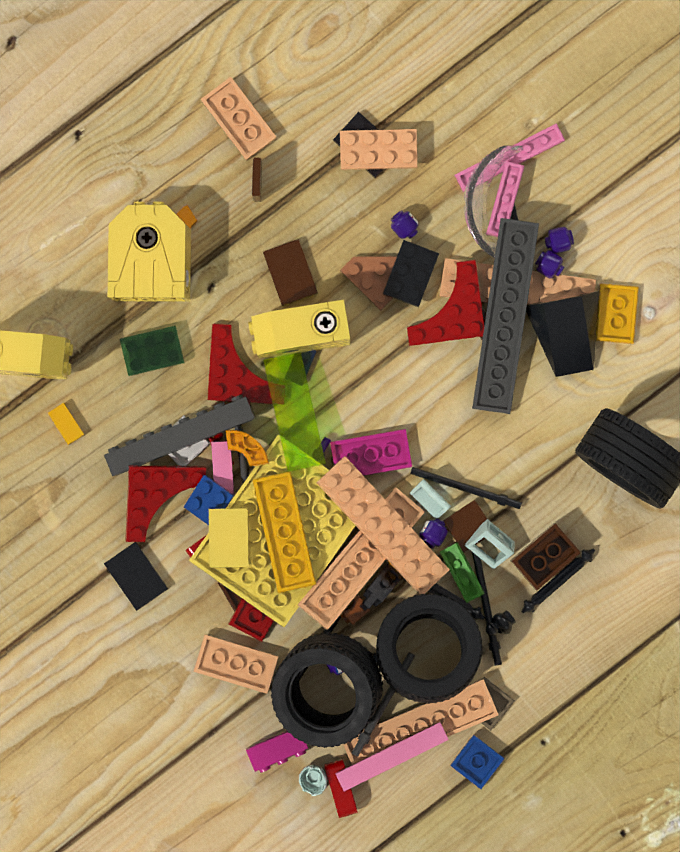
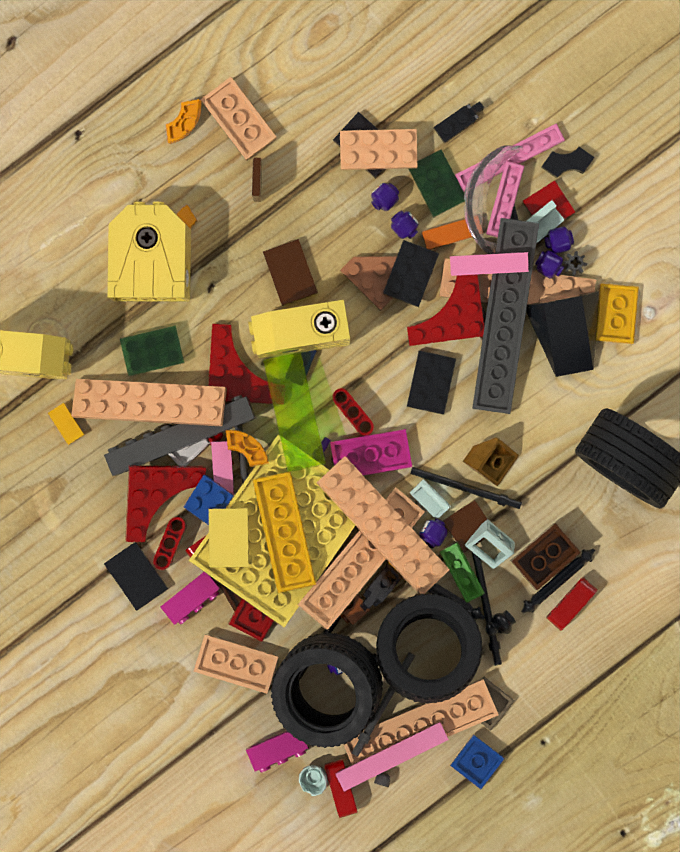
none -> light nougat plate [71,379,227,426]
none -> red beam [153,517,187,570]
none -> dark pink brick [160,572,220,625]
none -> light orange tile [166,99,202,144]
none -> red beam [333,388,374,436]
none -> dark purple head [371,183,399,211]
none -> dark grey hinge [374,772,390,787]
none -> black plate [406,351,456,415]
none -> clear green plate [408,150,467,218]
none -> orange tile [422,216,482,250]
none -> black hinge [433,101,484,144]
none -> bright pink tile [450,252,529,276]
none -> pearl gold slope [463,437,519,487]
none -> red tile [522,180,575,220]
none -> light aqua panel [526,200,564,243]
none -> black tile [541,147,594,178]
none -> red beam [546,577,598,631]
none -> dark grey gear [563,251,587,276]

